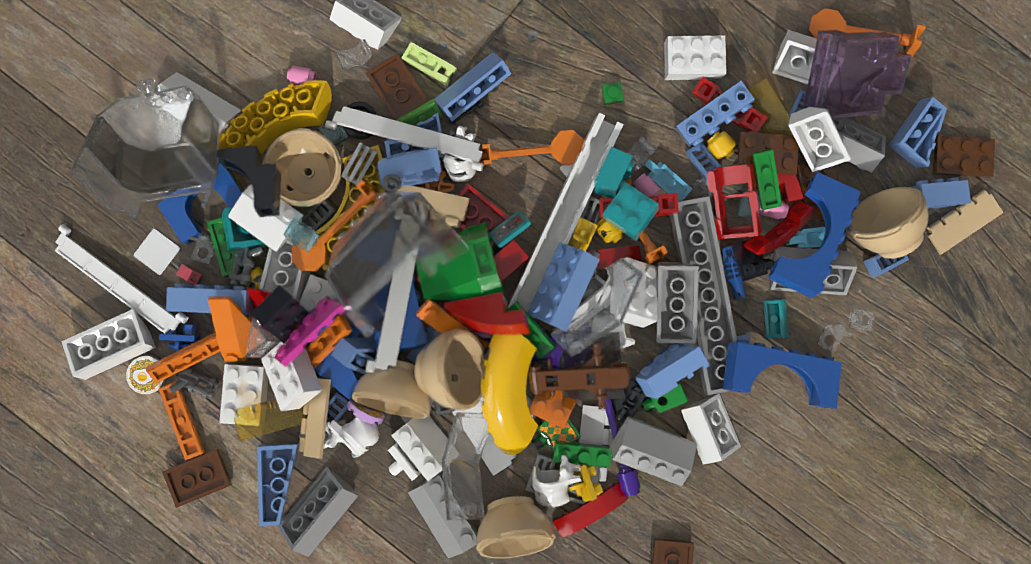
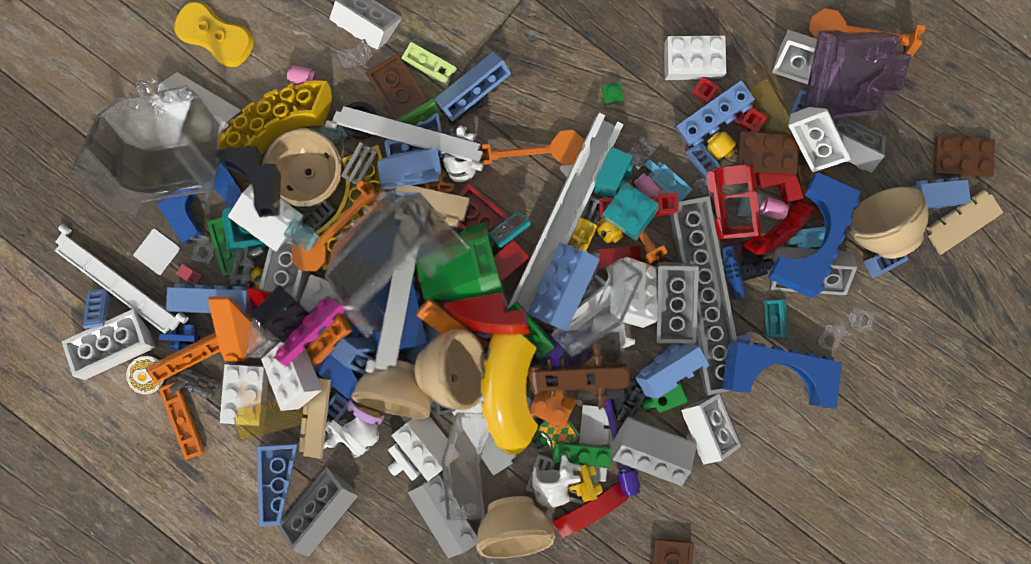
reddish brown plate [162,449,232,508] -> none
dark grey plate [382,174,402,193] -> none
green plate [752,148,782,210] -> none
medium blue wedge [888,97,947,168] -> none
none -> medium blue slope [83,289,112,329]
none -> yellow plate [174,1,254,67]

